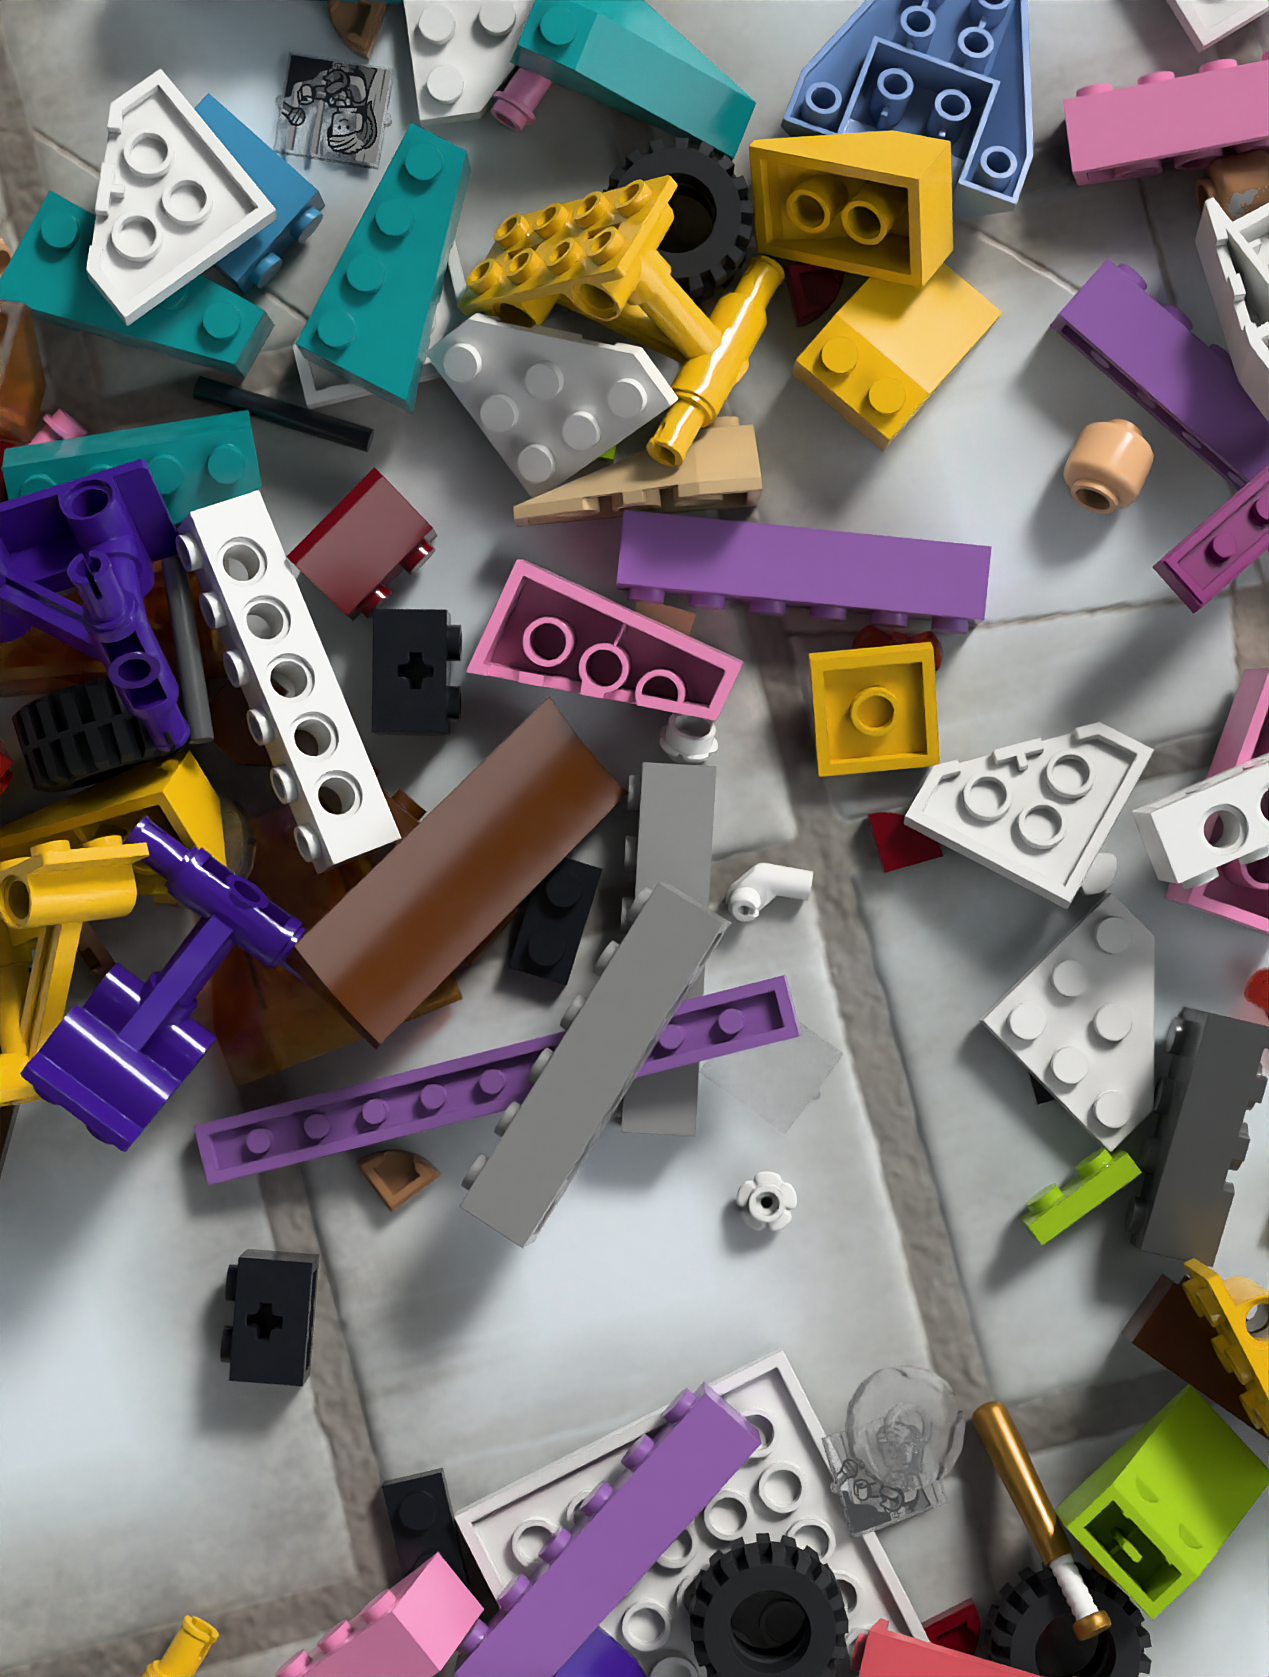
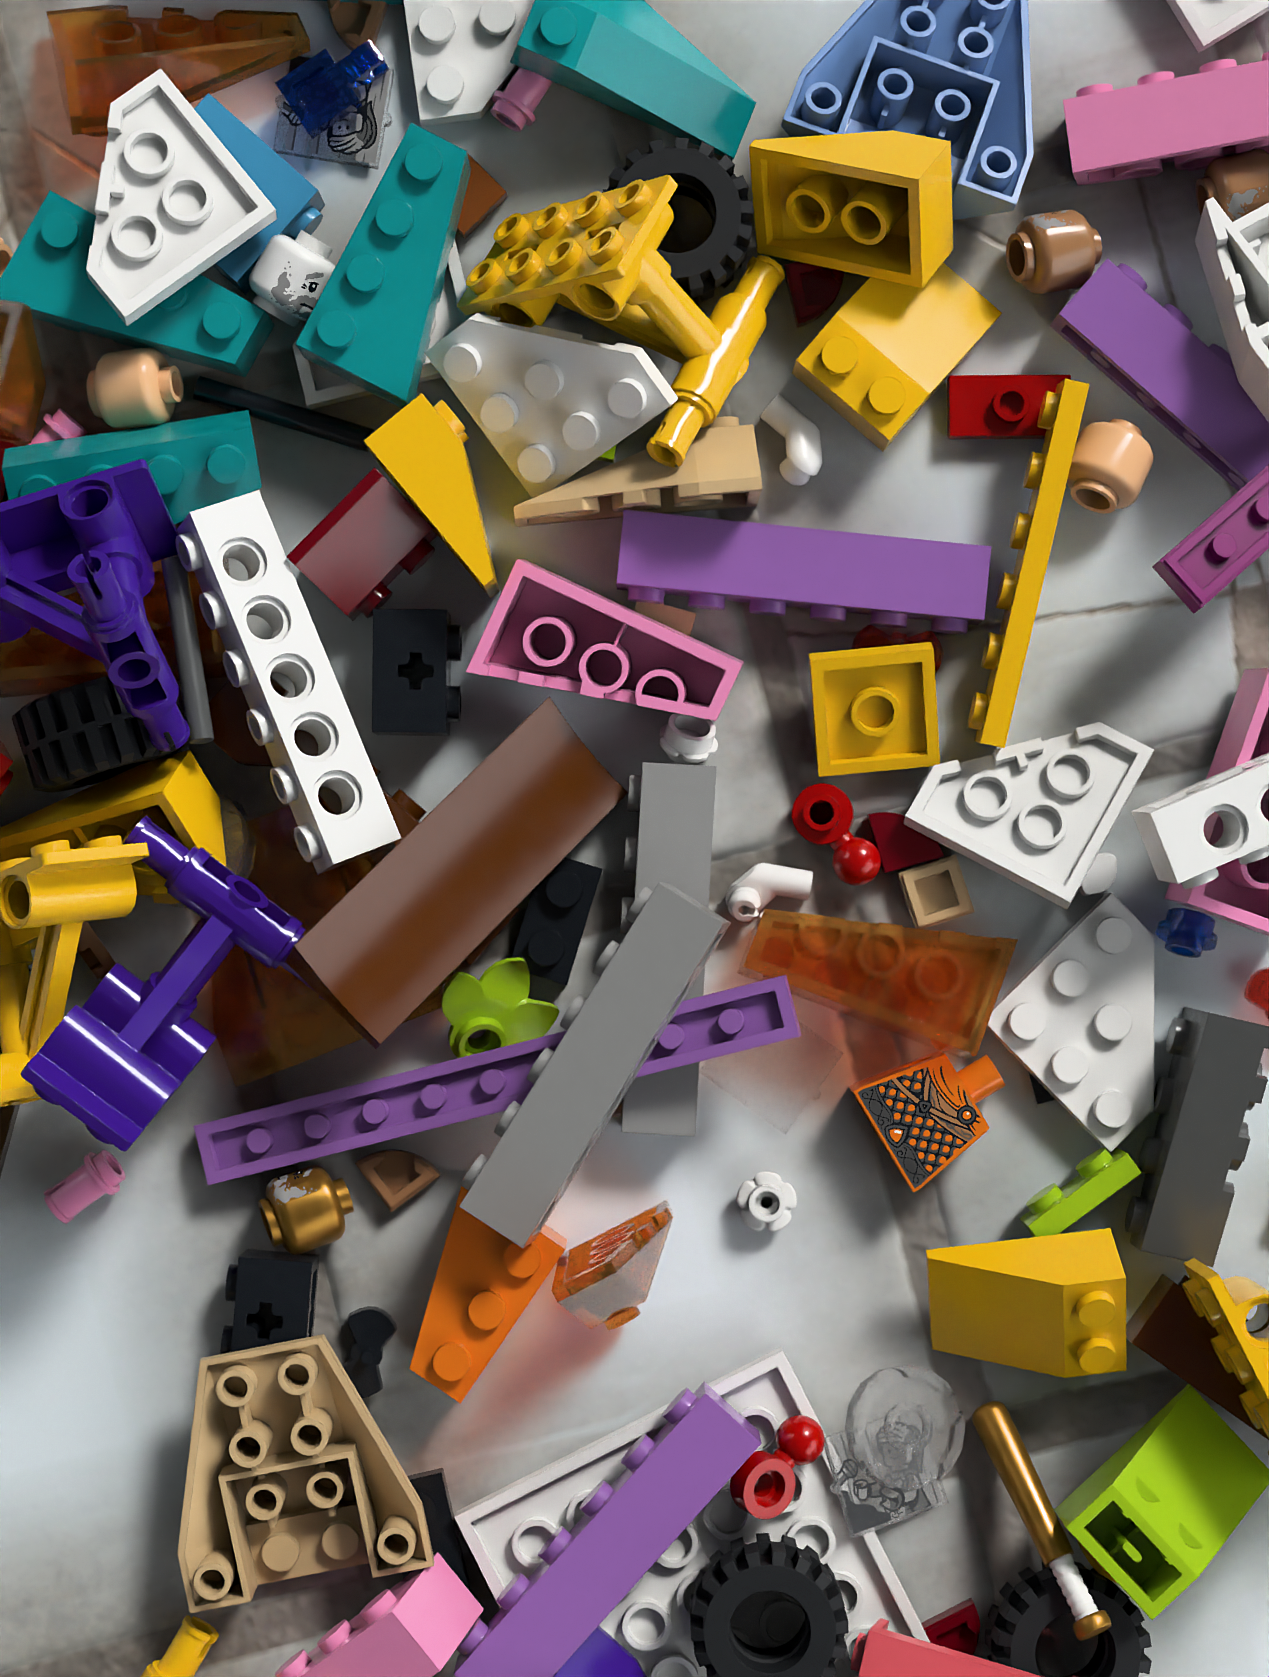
none -> bright pink pin [44,1150,126,1224]
none -> clear orange wedge [46,5,311,137]
none -> light nougat head [87,347,183,431]
none -> tan wedge [177,1334,435,1613]
none -> white head [248,230,336,327]
none -> pearl gold head [258,1165,354,1255]
none -> clear blue plate [275,39,390,139]
none -> black piece [342,1306,397,1398]
none -> yellow slope [364,393,500,599]
none -> orange wedge [409,1171,567,1404]
none -> lime plate [441,957,559,1058]
none -> dark orange tile [457,153,508,239]
none -> clear orange wedge [551,1200,673,1330]
none -> red plate [730,1415,825,1519]
none -> clear orange wedge [737,909,1018,1059]
none -> white arm [760,394,822,486]
none -> red plate [792,783,881,886]
none -> torso [849,1051,1006,1193]
none -> tan tile [896,854,975,931]
none -> yellow slope [926,1228,1126,1378]
none -> red plate [947,375,1071,439]
none -> yellow plate [968,378,1090,748]
none -> medium nougat head [1006,209,1102,294]
none -> clear blue plate [1155,908,1218,958]

